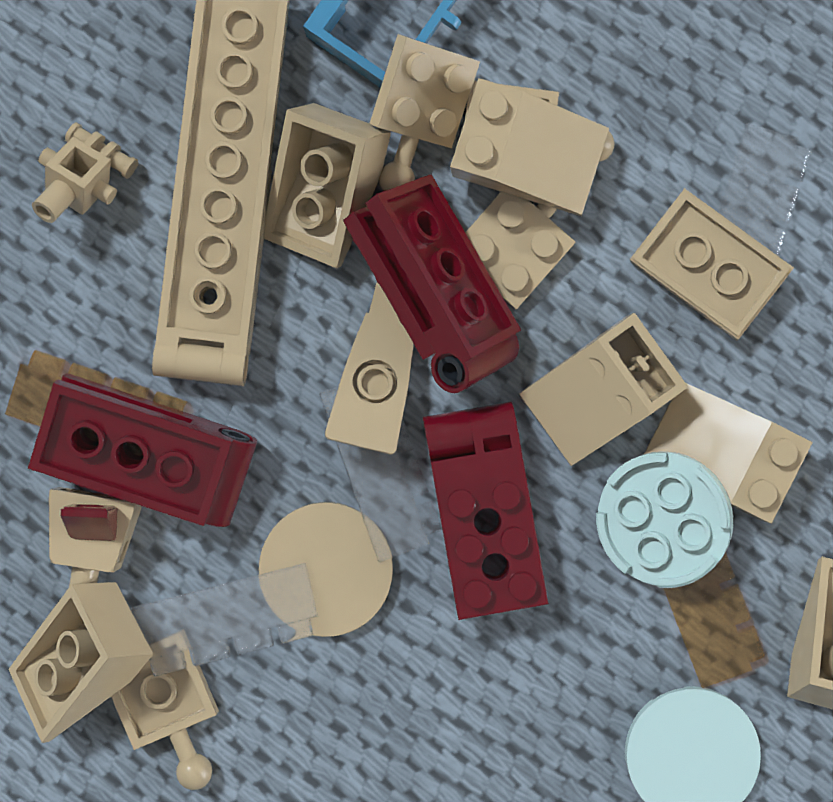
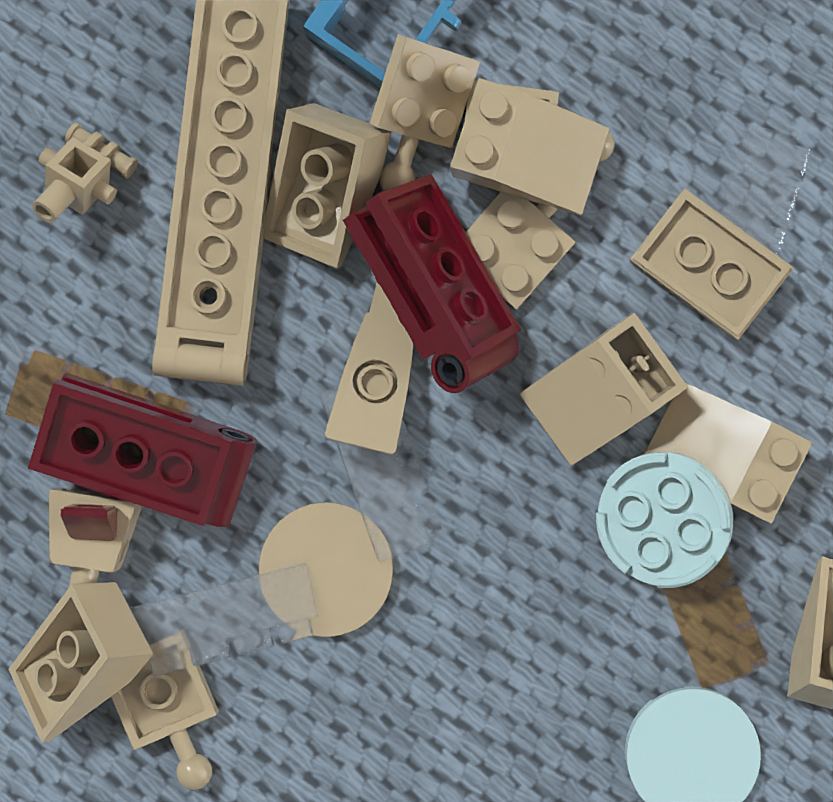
dark red hinge [423,401,549,620] -> none

